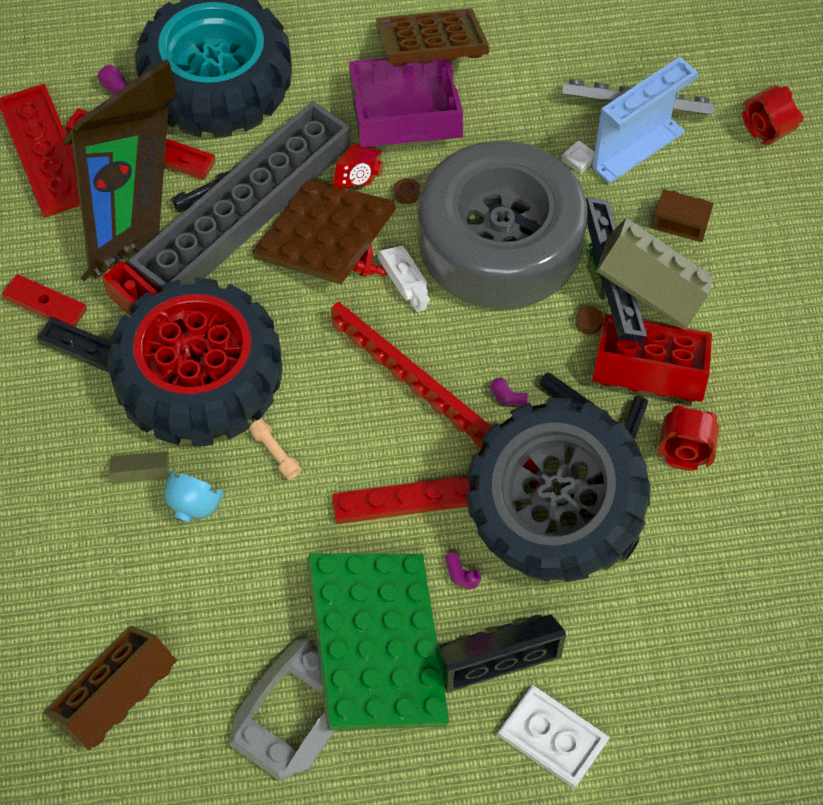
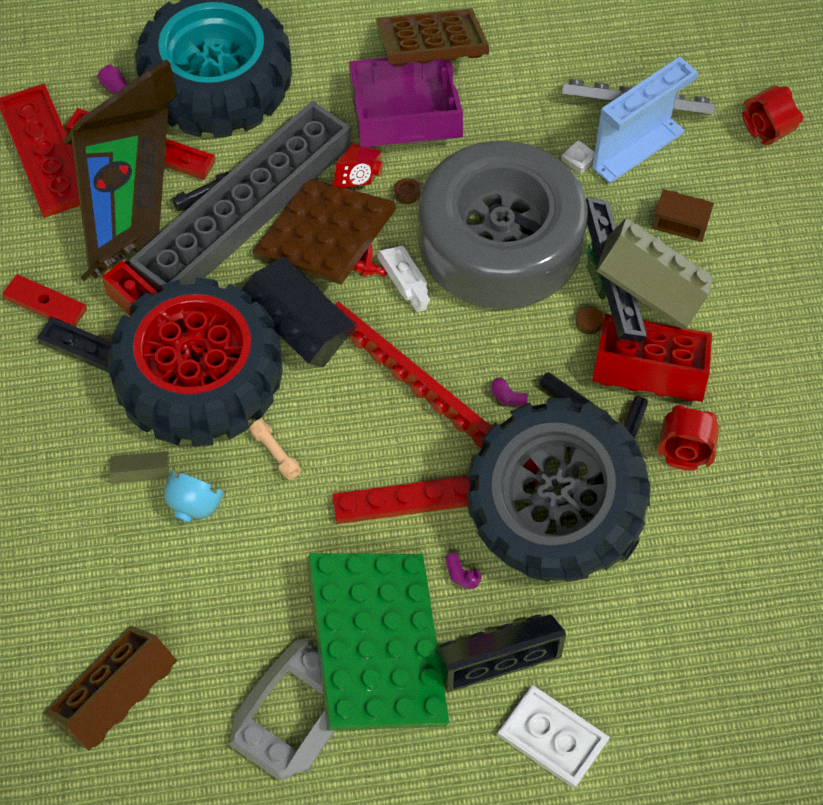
none -> black slope [241,257,357,367]

